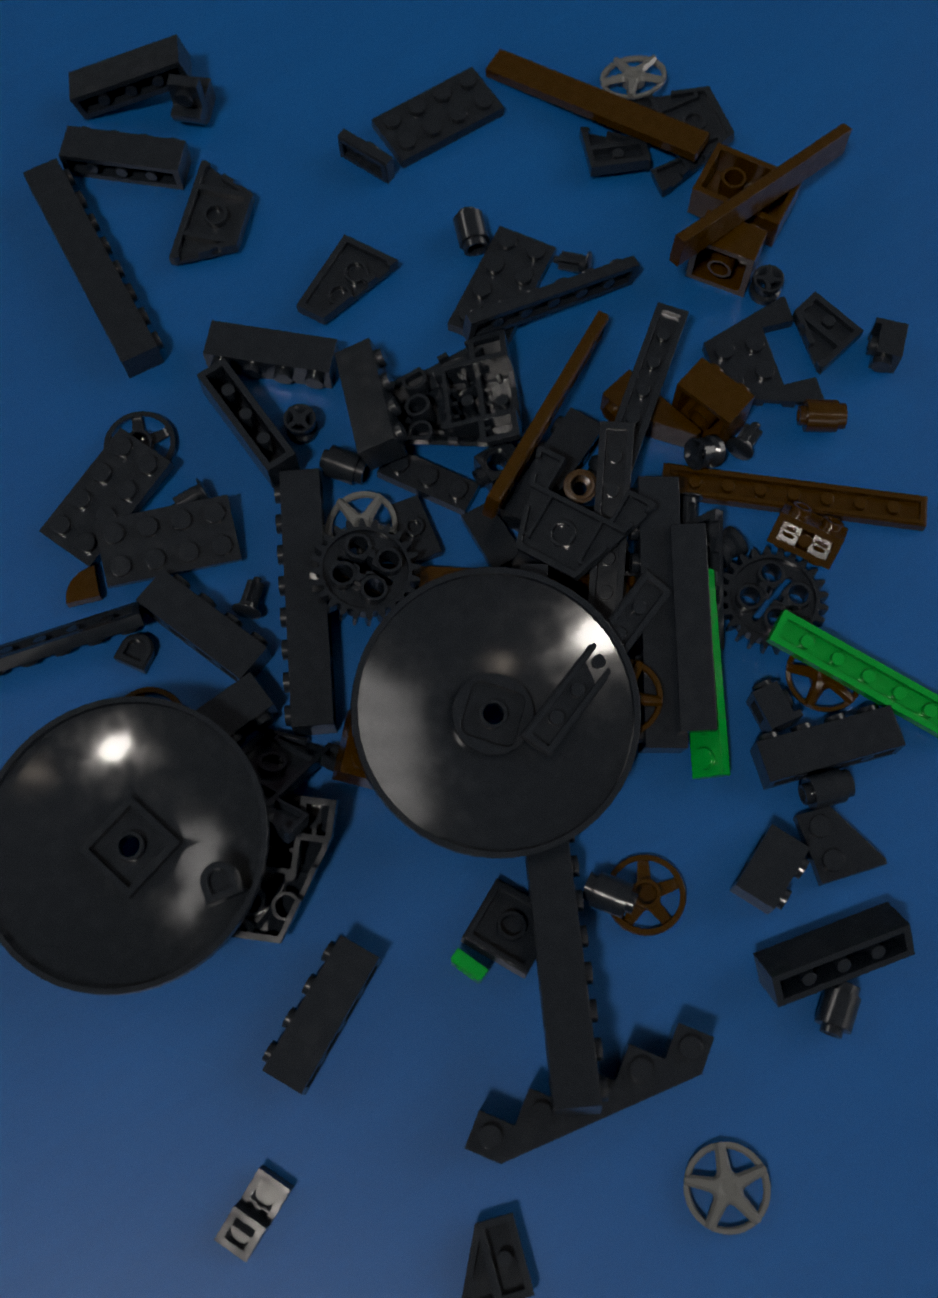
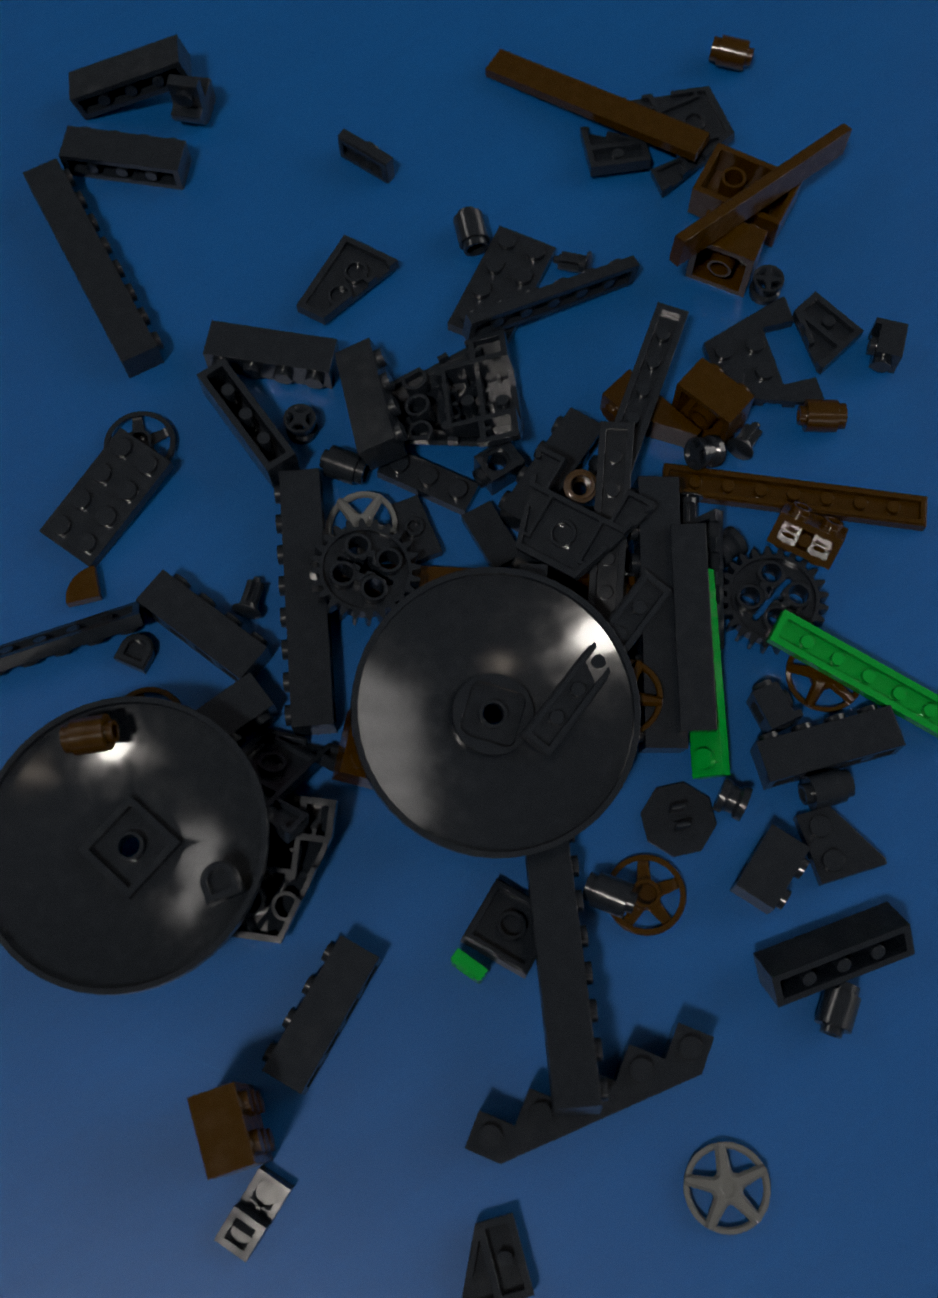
black plate [93,495,242,589] -> none
black wing [169,160,255,265] -> none
black piece [171,478,211,506] -> none
black plate [371,67,504,169] -> none
dark brown tile [482,311,609,519] -> none
dark grey wheel [600,55,667,100] -> none
none -> dark brown brick [59,714,120,756]
none -> dark brown brick [187,1082,276,1180]
none -> black piece [640,782,717,857]
none -> dark brown brick [709,34,755,72]
none -> black wheel [712,777,753,821]

